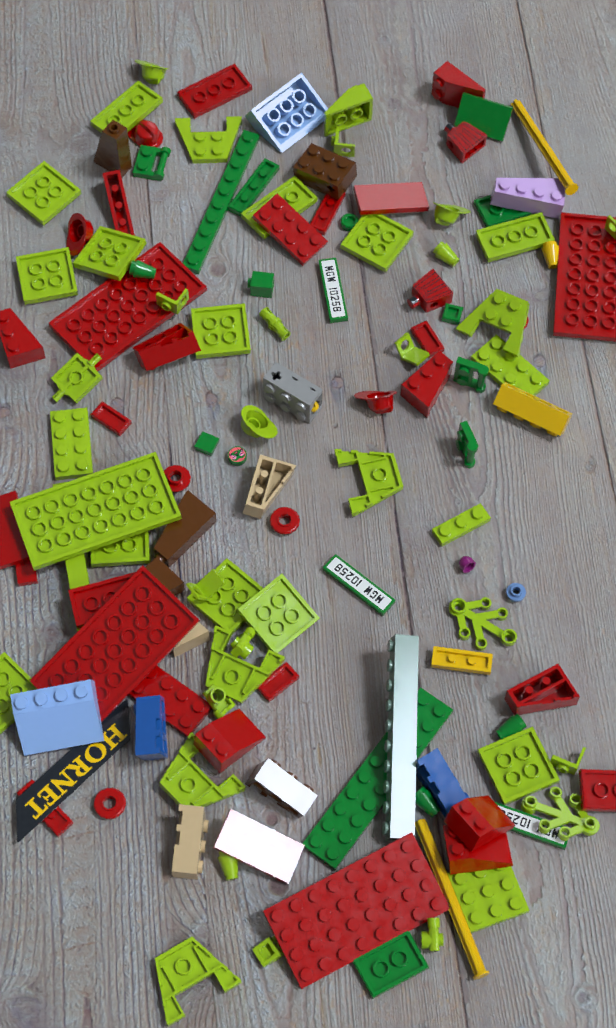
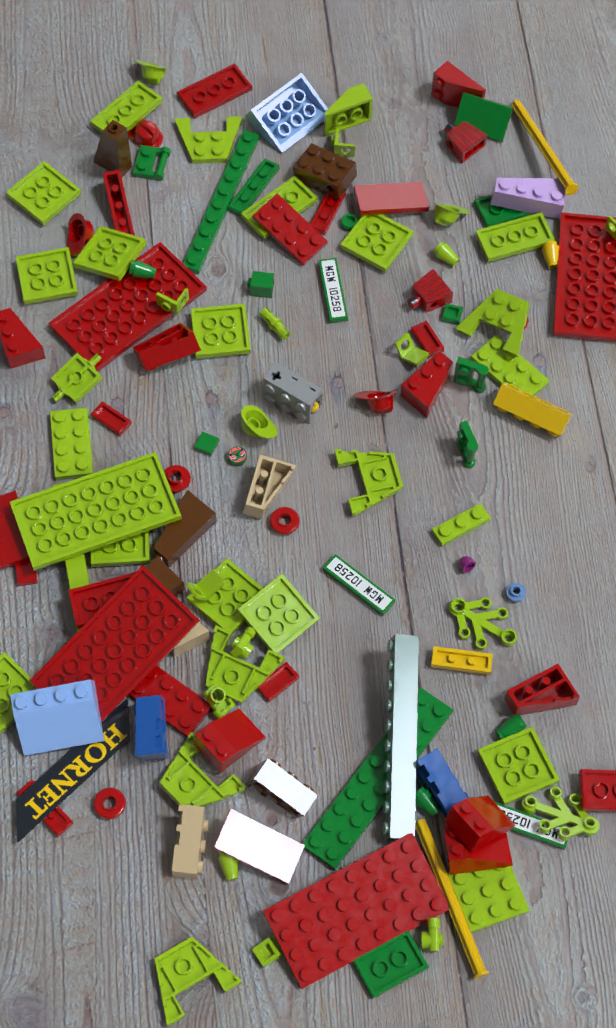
lime bracket [550,747,586,776] -> none

